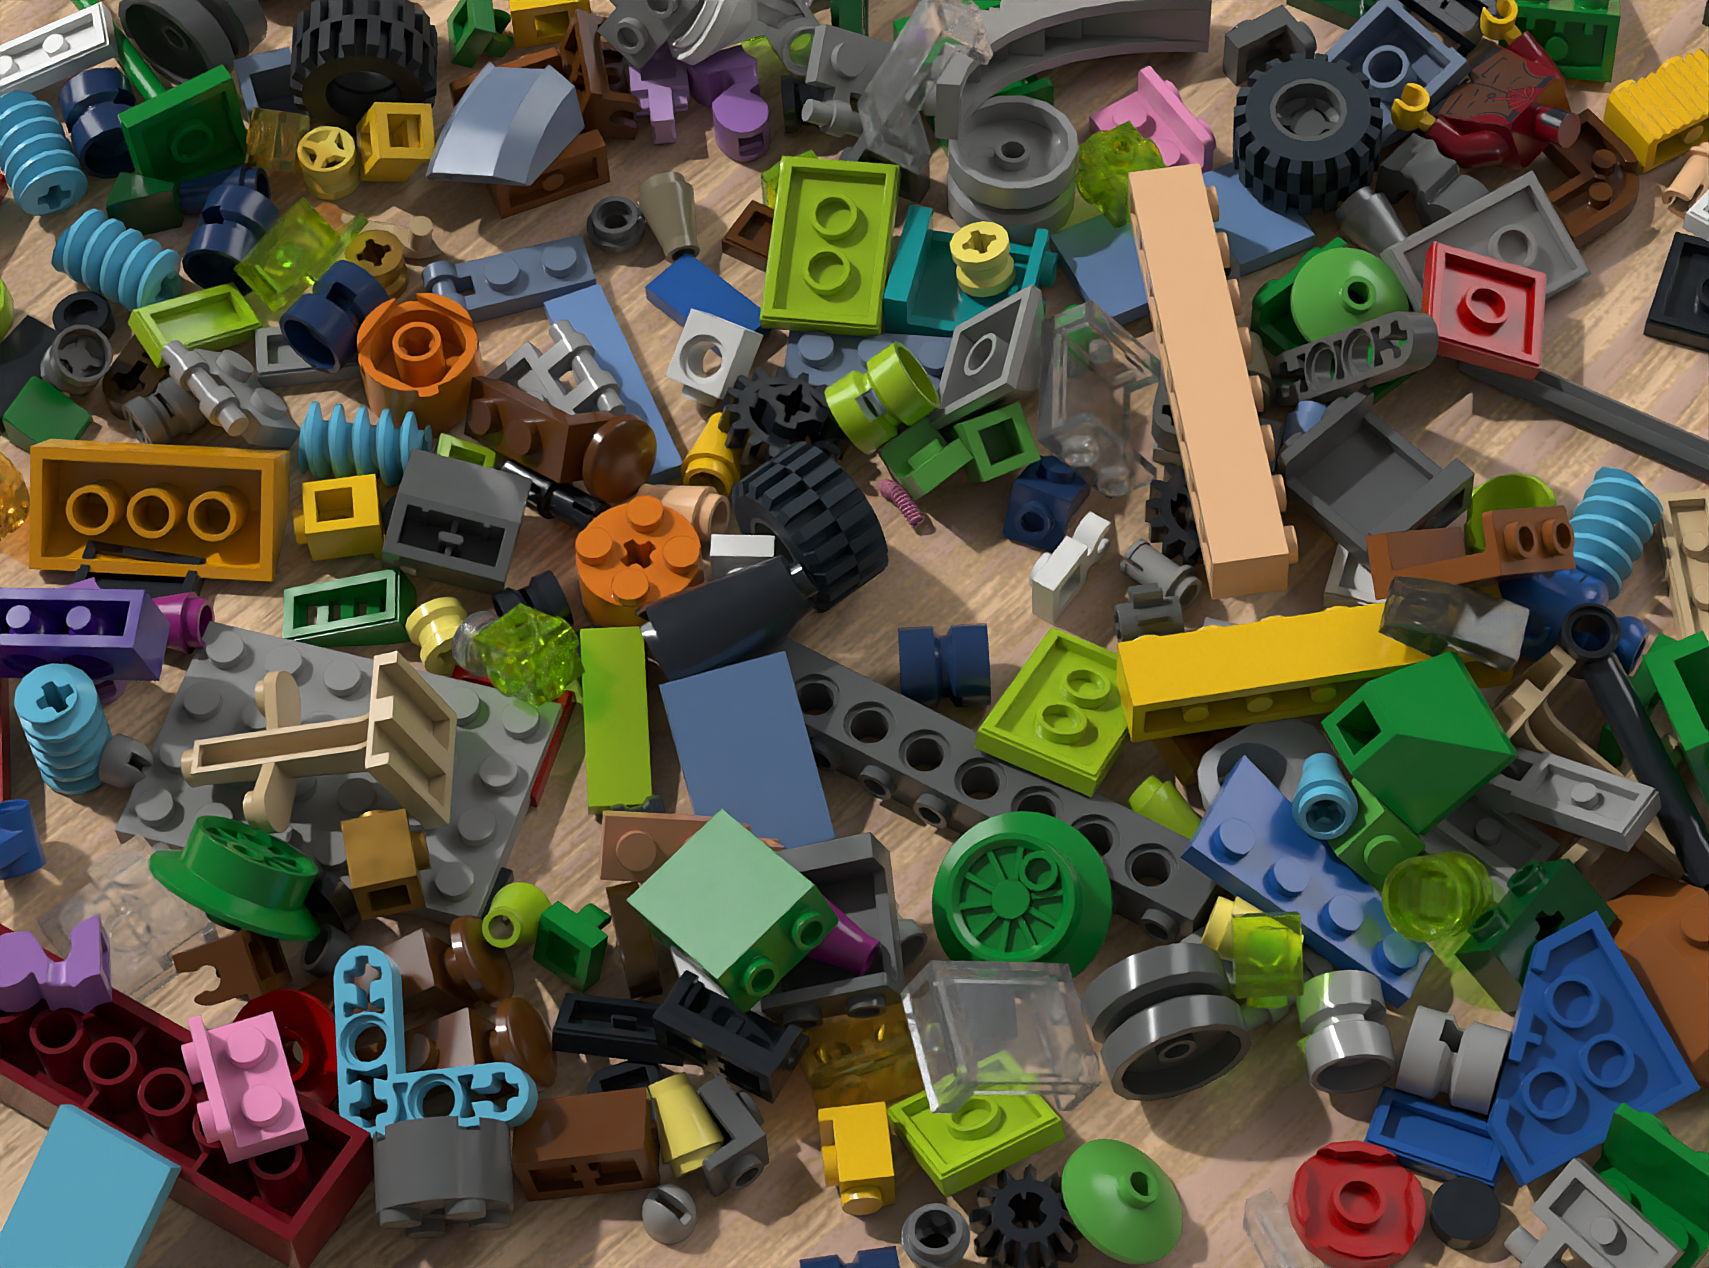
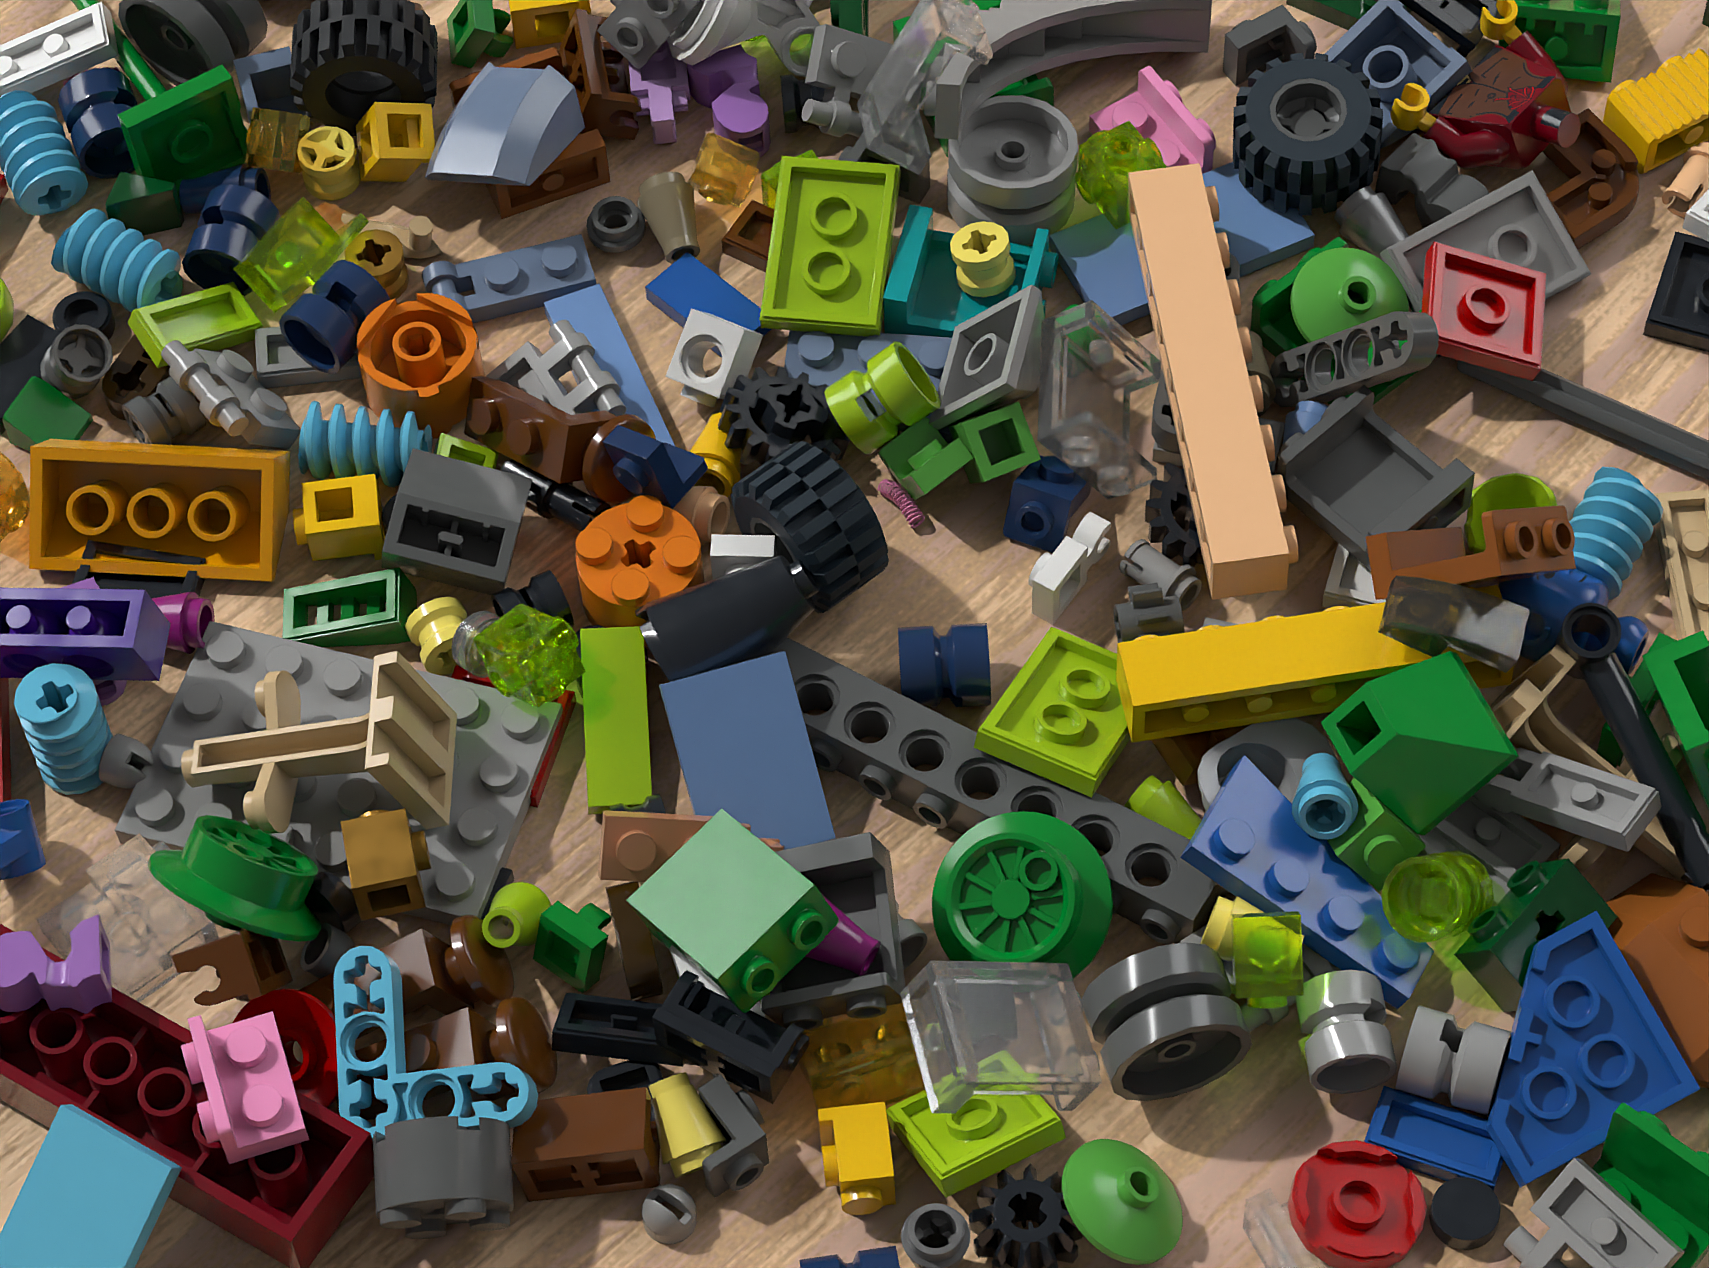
none -> dark blue bracket [602,425,708,509]
none -> clear yellow bracket [687,133,760,208]

